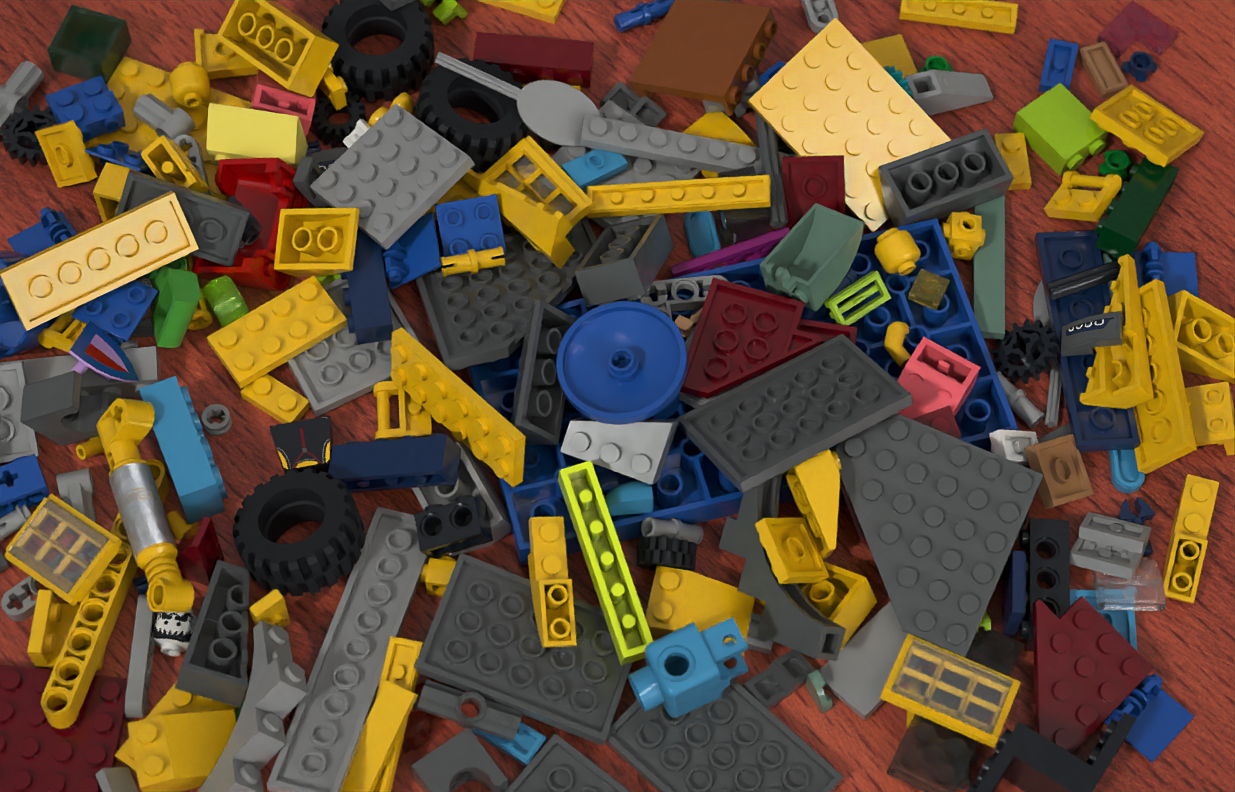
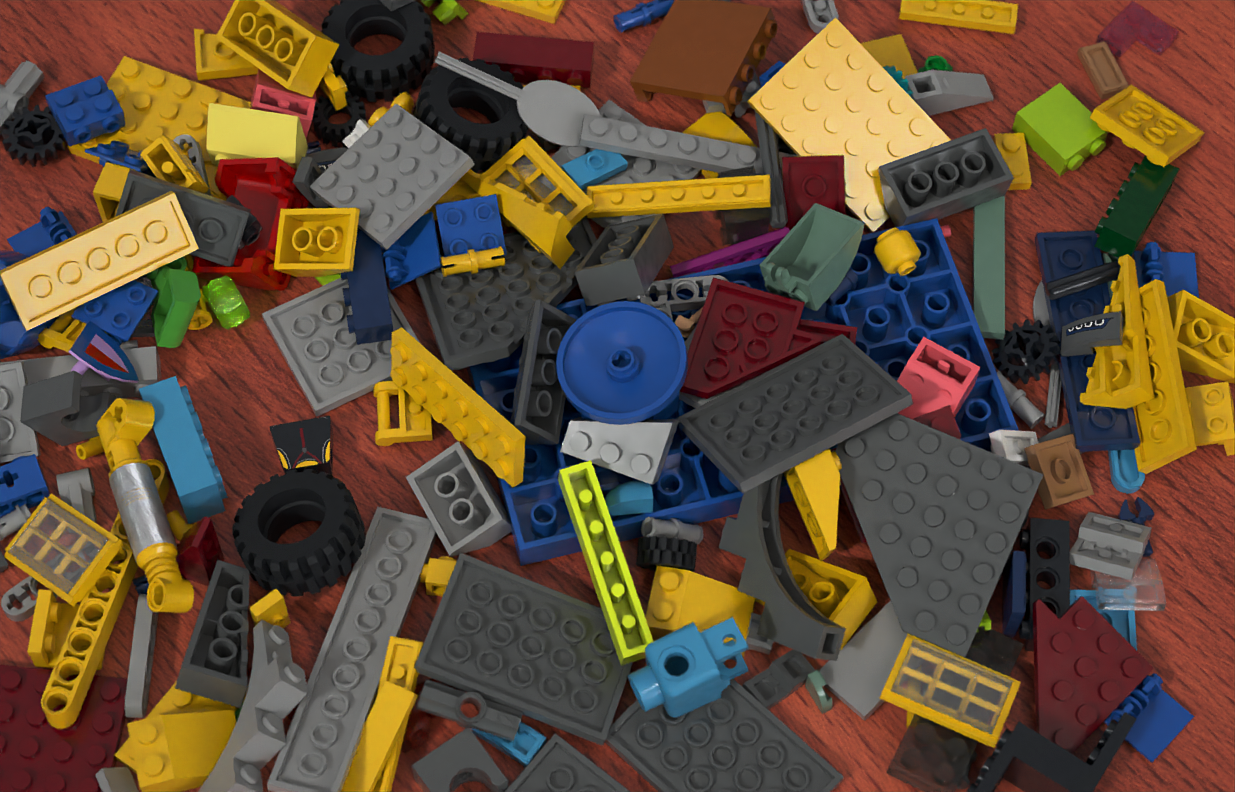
yellow plate [35,120,97,188] -> none
clear green piece [47,5,132,84] -> none
light grey piece [133,93,196,140] -> none
white head [152,609,197,656] -> none
yellow head [170,62,211,108] -> none
light grey bush [201,404,232,436] -> none
yellow plate [207,275,348,388] -> none
yellow plate [240,374,311,424] -> none
dark blue brick [328,433,461,493] -> none
black brick [414,495,493,558] -> none
yellow slope [528,517,577,648] -> none
dark grey slope [599,81,667,128] -> none
dark azure tile [684,211,721,258] -> none
yellow plate [755,518,829,584] -> none
lime tile [824,271,891,326] -> none
yellow arm [884,321,911,368] -> none
clear yellow plate [908,269,950,311] -> none
yellow brick [940,212,986,261] -> none
blue plate [1038,38,1079,93] -> none
yellow plate [1044,171,1122,222] -> none
green plate [1098,150,1133,181] -> none
dark blue plate [1122,52,1157,82] -> none
yellow slope [1160,474,1219,604] -> none

